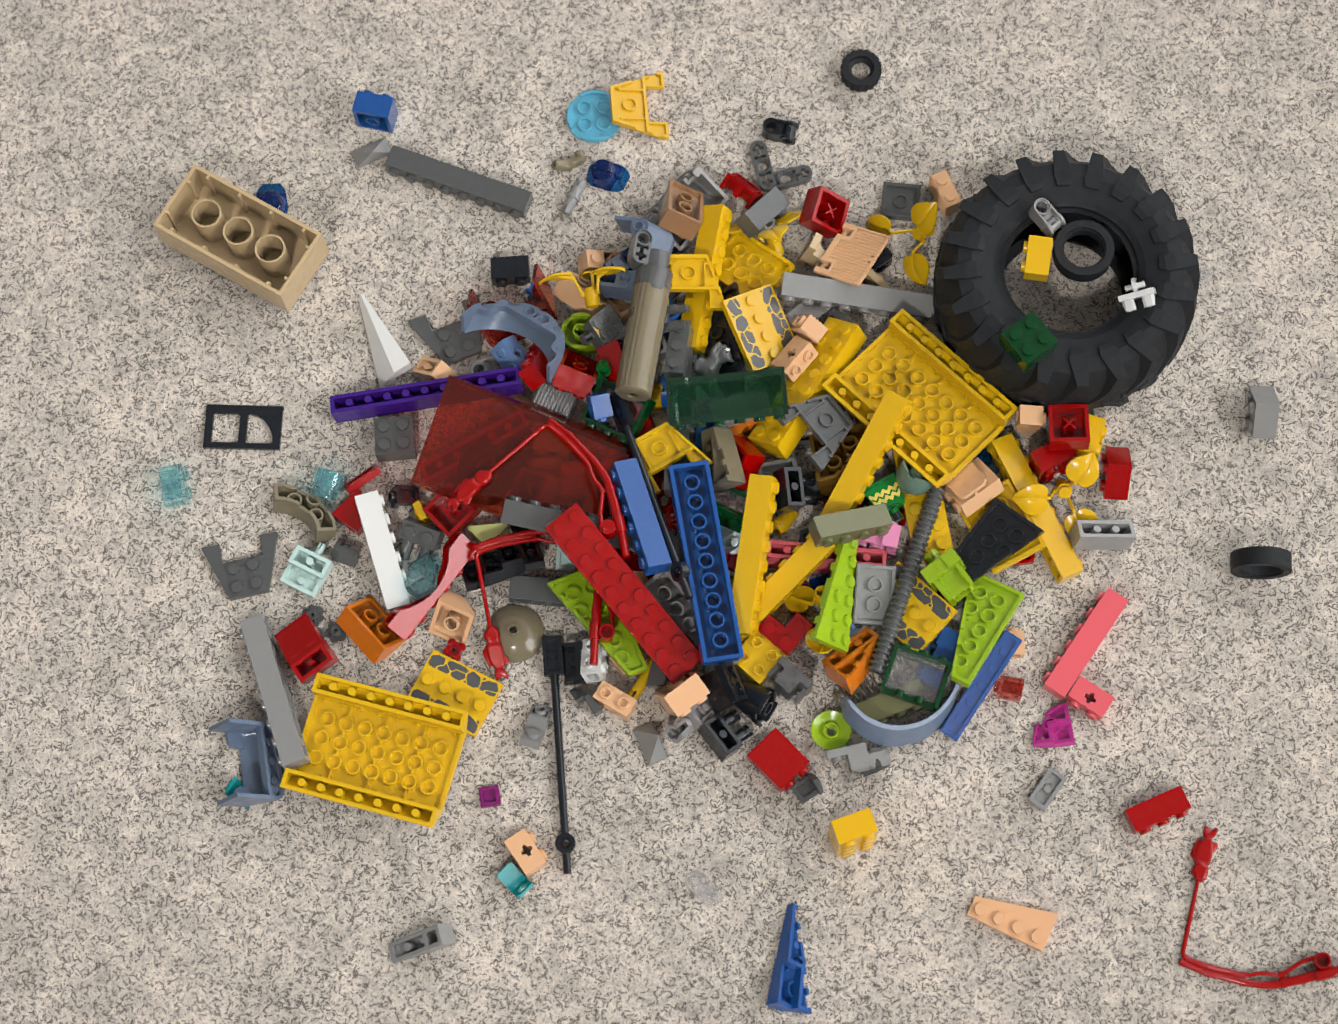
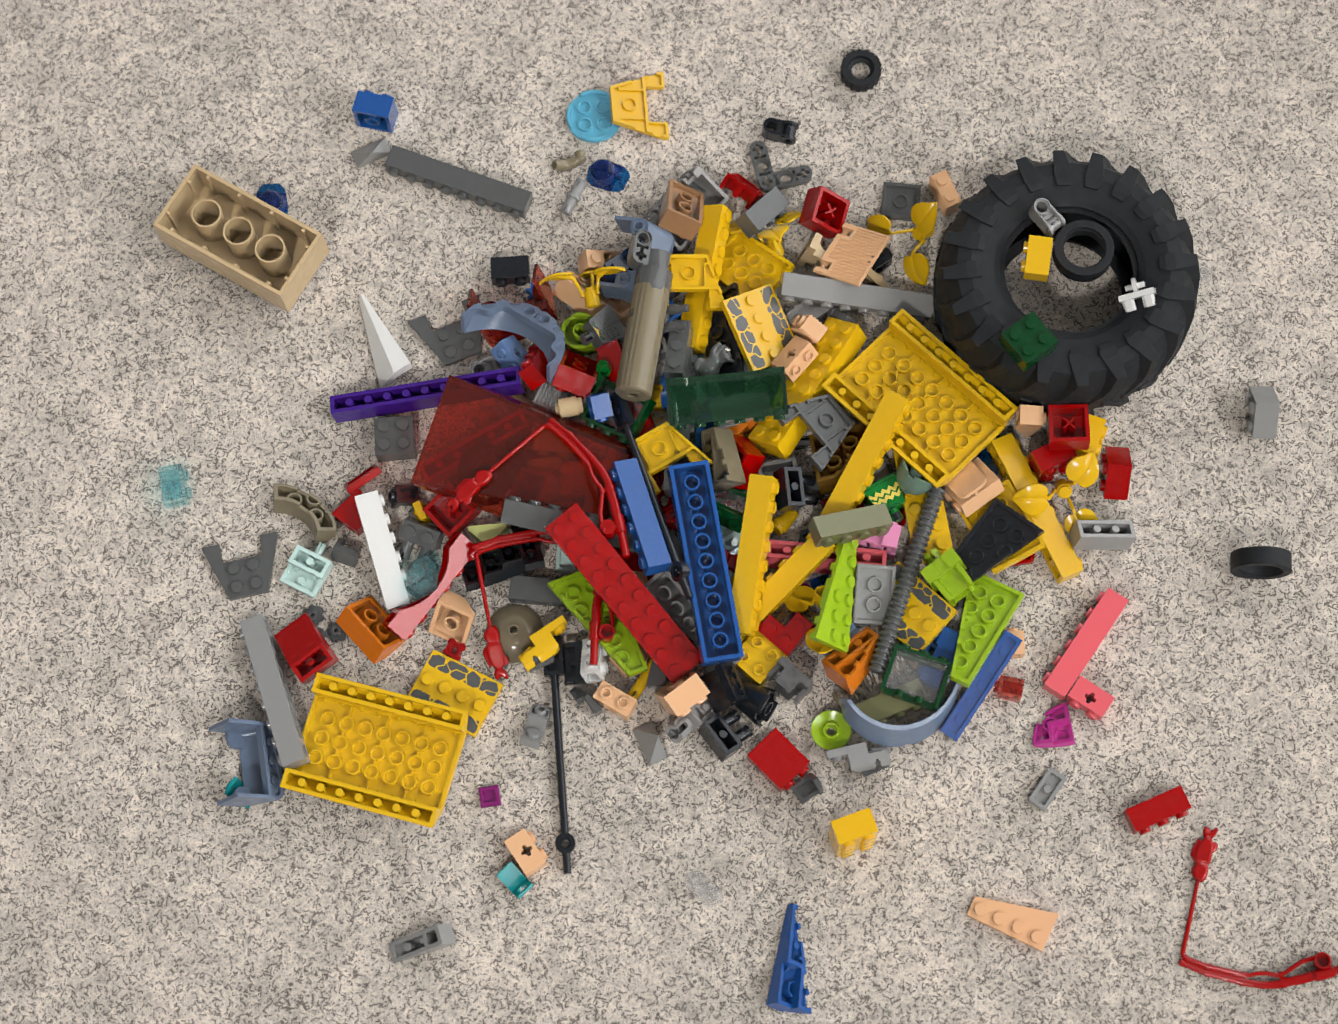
black window [203,404,284,451] -> none
clear light blue piece [310,466,348,501] -> none
light nougat slope [412,356,457,381] -> none
none -> yellow plate [518,615,568,673]
none -> tan brick [554,396,584,418]

